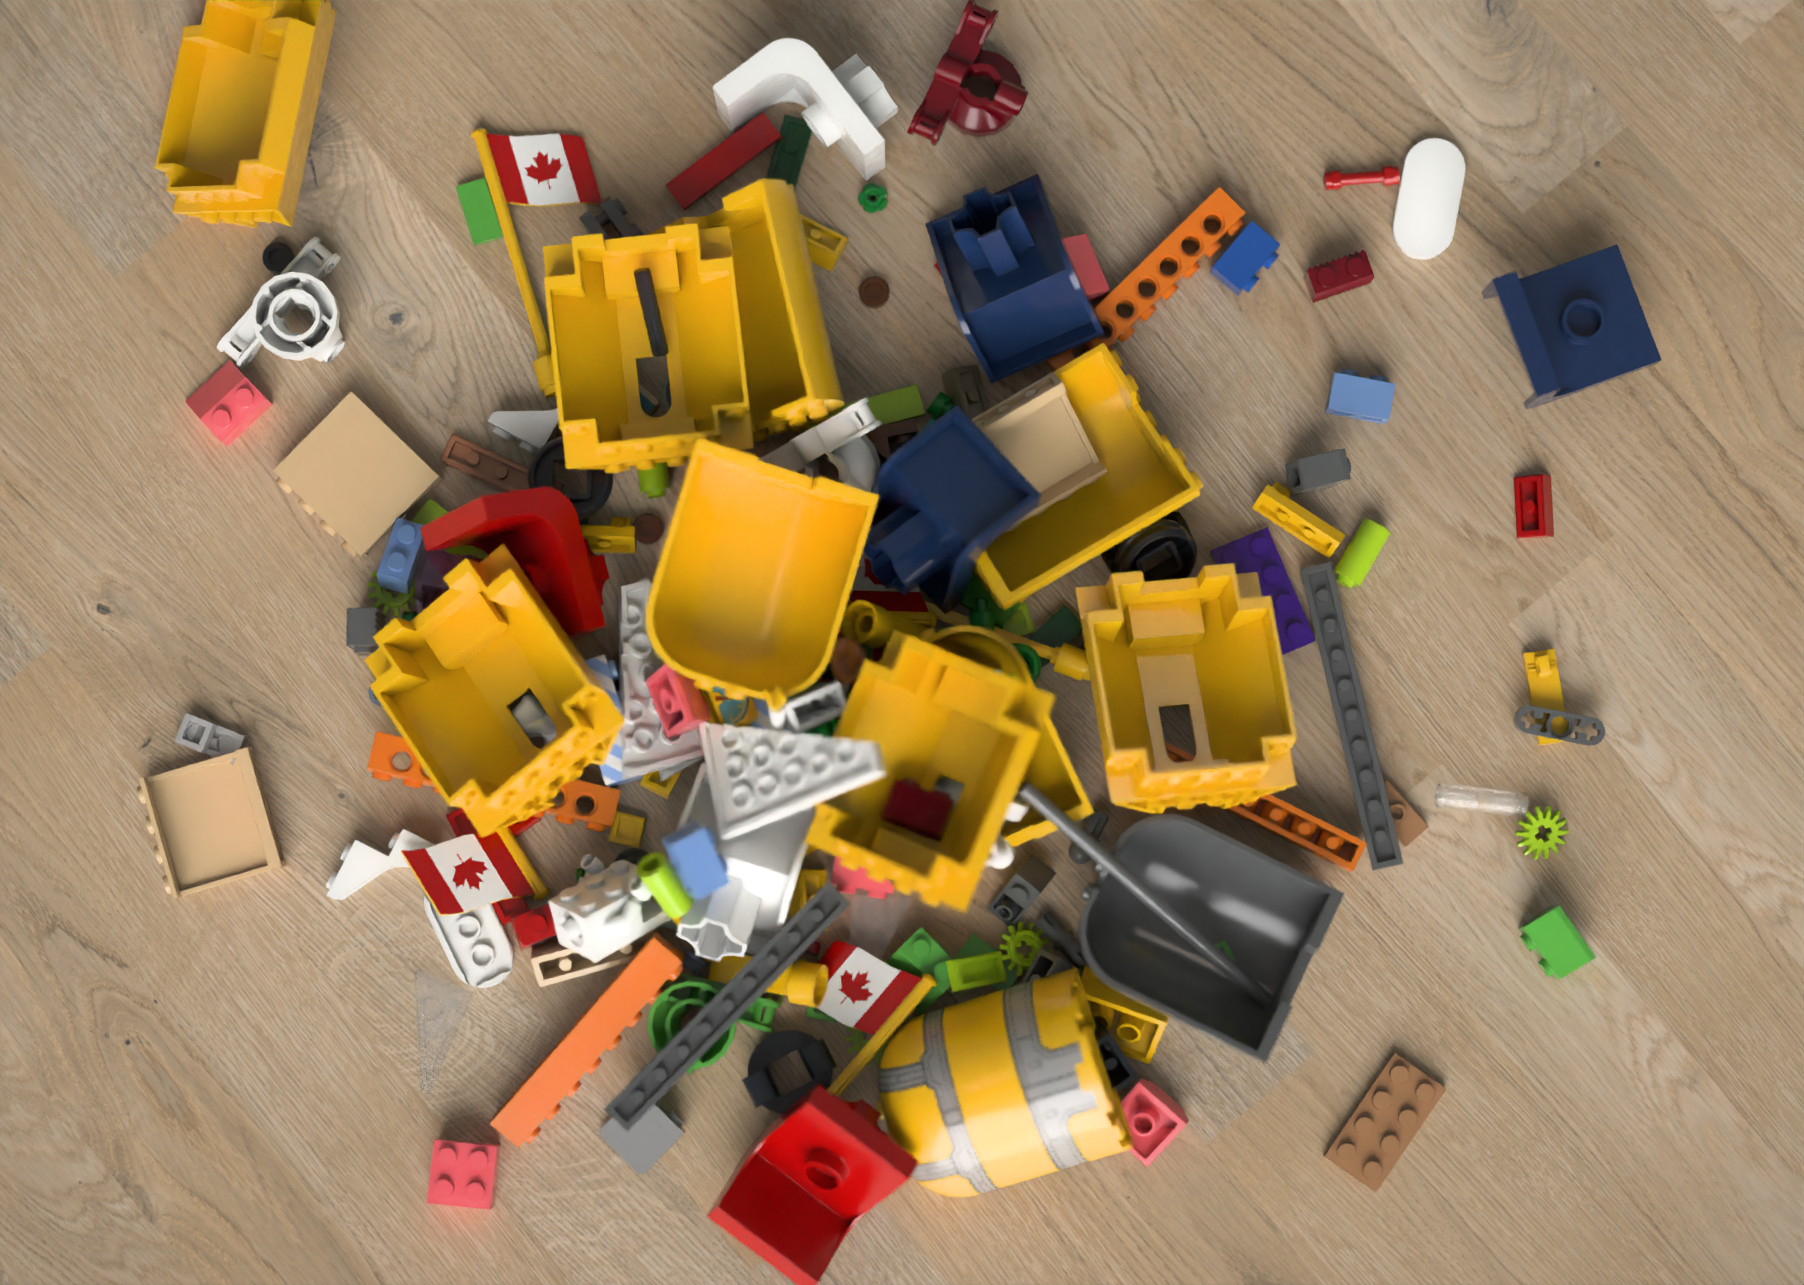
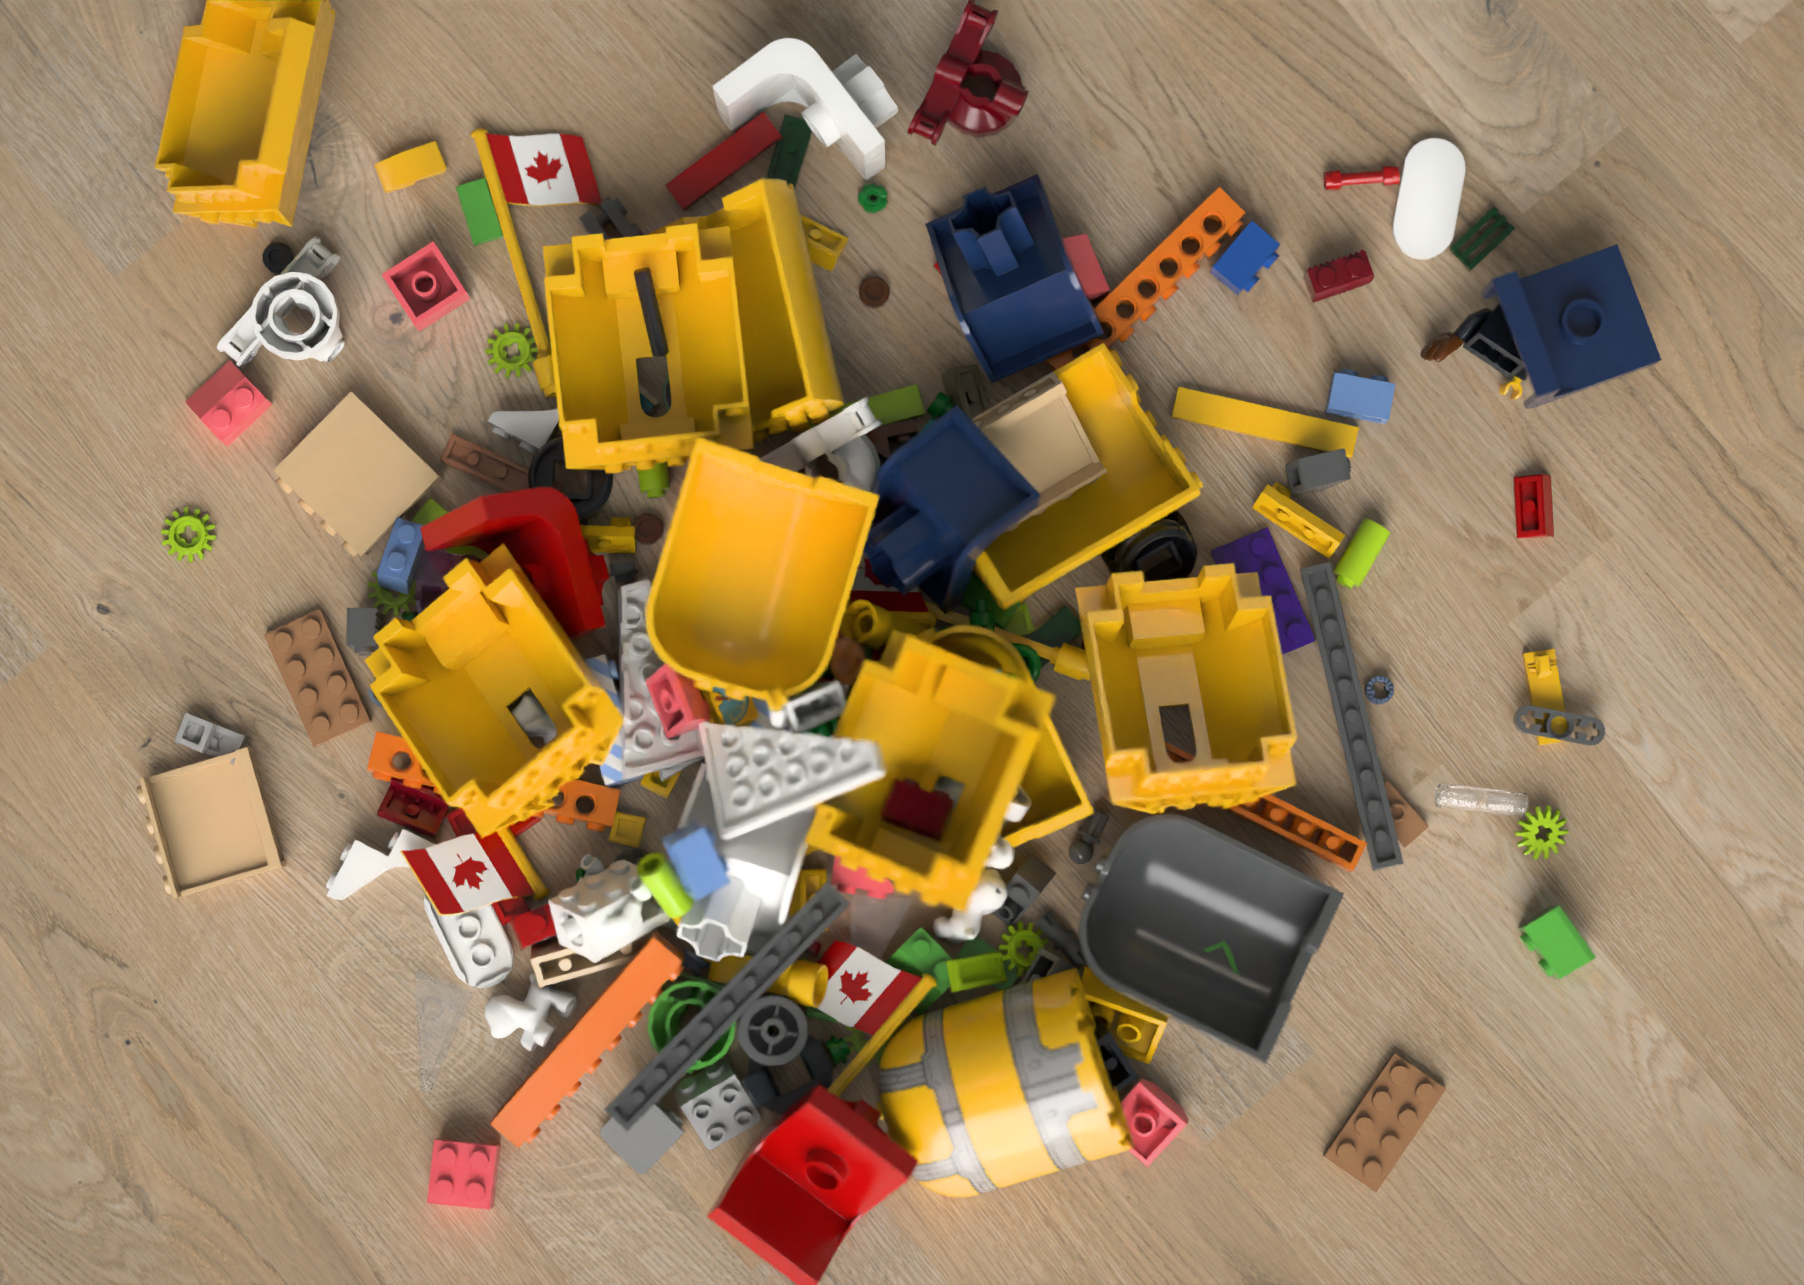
dark grey piece [1017,780,1272,1007] -> none
none -> lime gear [161,507,217,563]
none -> medium nougat plate [263,609,372,747]
none -> yellow slope [374,141,447,193]
none -> dark red slope [377,768,450,839]
none -> coral brick [381,241,471,332]
none -> white animal [484,973,577,1052]
none -> lime gear [485,323,538,378]
none -> dark grey plate [609,561,638,582]
none -> light grey bracket [672,1057,761,1149]
none -> dark grey wheel [737,995,808,1066]
none -> green plate [826,1035,850,1064]
none -> white animal [933,869,1008,945]
none -> yellow tile [1171,387,1359,458]
none -> sand blue bush [1365,676,1394,705]
none -> black torso [1420,304,1528,399]
none -> dark green tile [1449,206,1515,271]

